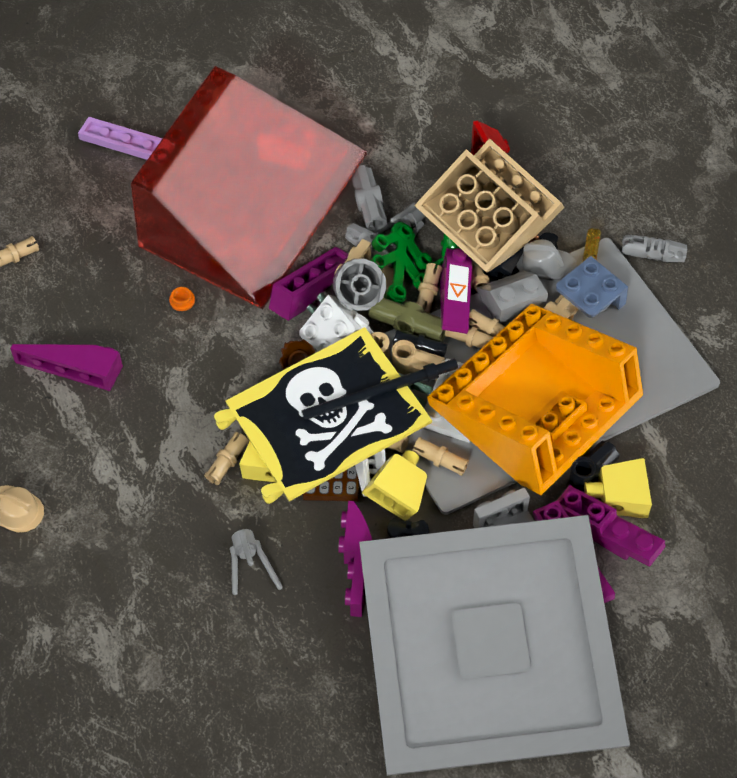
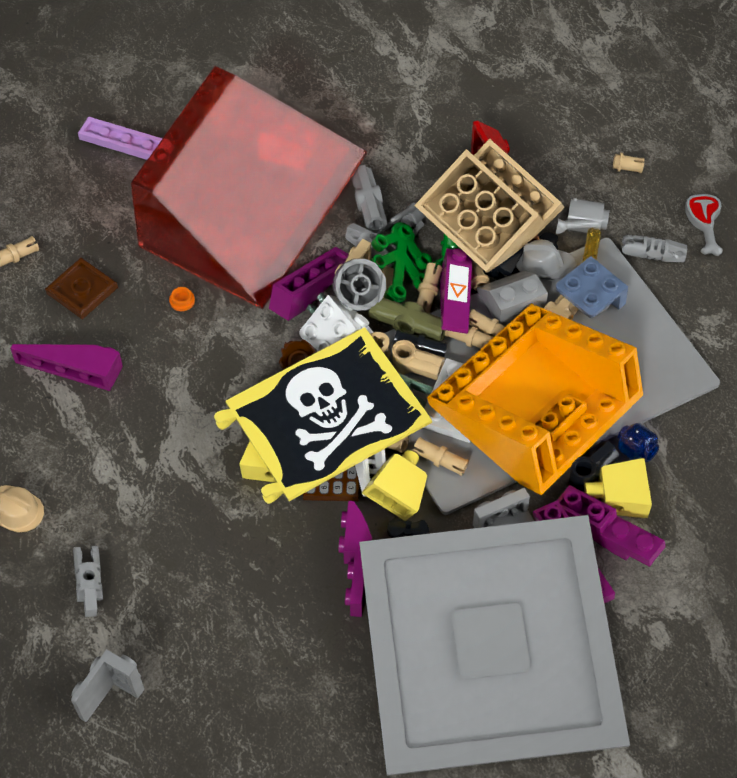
tan pin [204,432,249,485] -> none
light grey plant [230,529,282,595] -> none
black bar [301,358,458,421] -> none
none -> reddish brown tile [45,258,118,320]
none -> light grey bracket [71,649,145,722]
none -> light grey hinge [73,546,103,617]
none -> light grey piece [556,198,610,235]
none -> tan pin [613,152,644,173]
none -> clear blue head [618,423,659,462]
none -> light grey piece [685,194,723,256]

